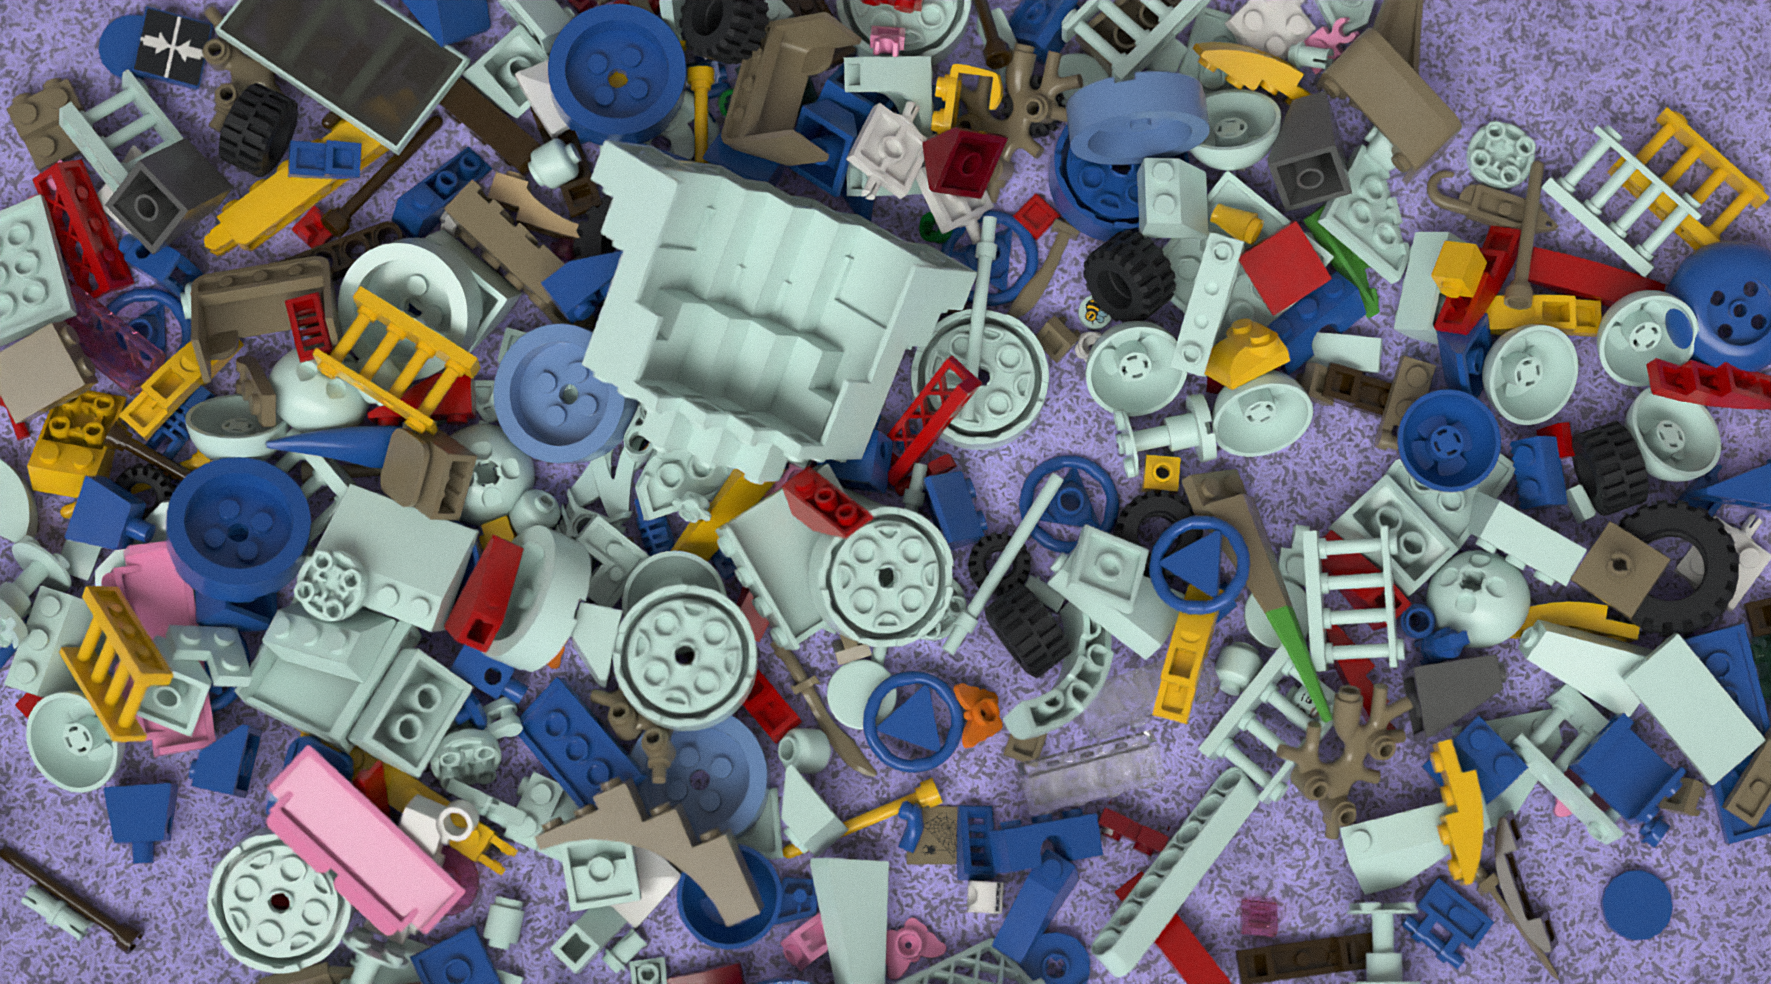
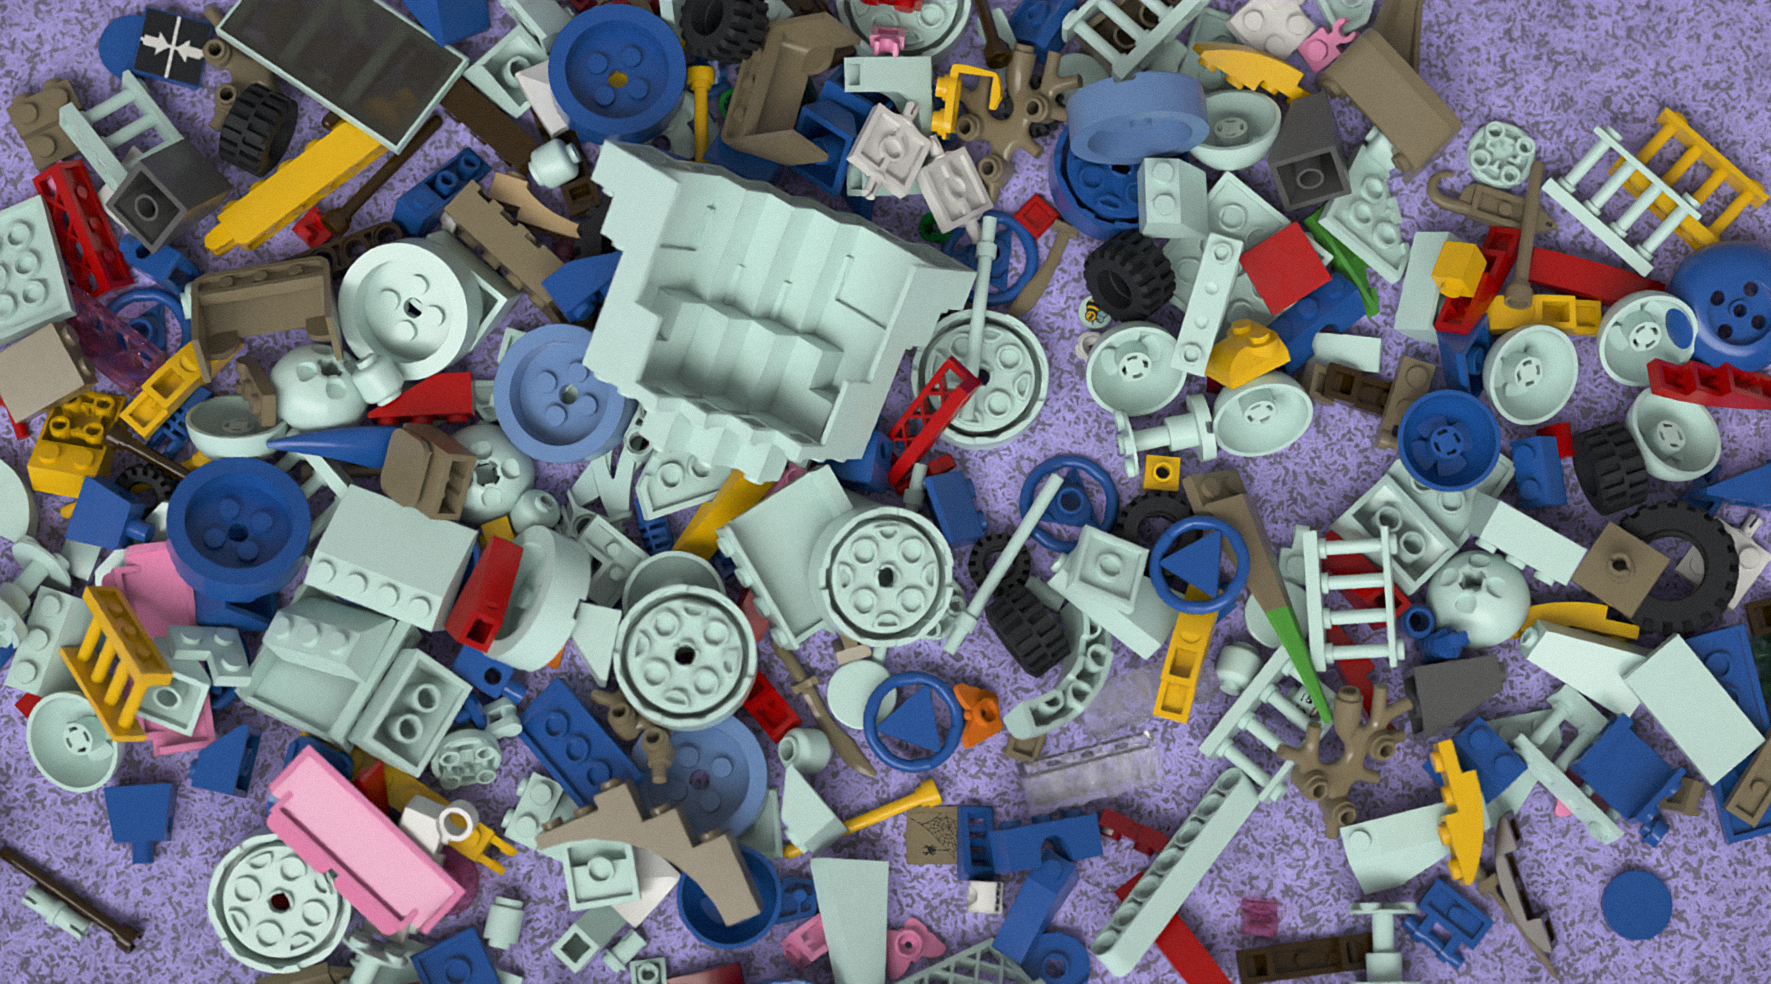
red slope [285,292,333,363] -> none
blue slope [288,140,361,179] -> none
light aqua tile [294,550,369,621] -> none
yellow fence [313,286,481,436] -> none
light aqua plate [445,778,527,826] -> none
light aqua plate [672,491,712,523] -> none
red slope [782,466,873,539] -> none
blue arm [897,801,924,854] -> none
dark red slope [922,127,1008,199] -> none
dark tan tile [1036,315,1081,363] -> none
yellow cone [1210,203,1264,245] -> none
light aqua pin [1288,42,1334,70] -> none
light aqua tile [1566,484,1596,524] -> none

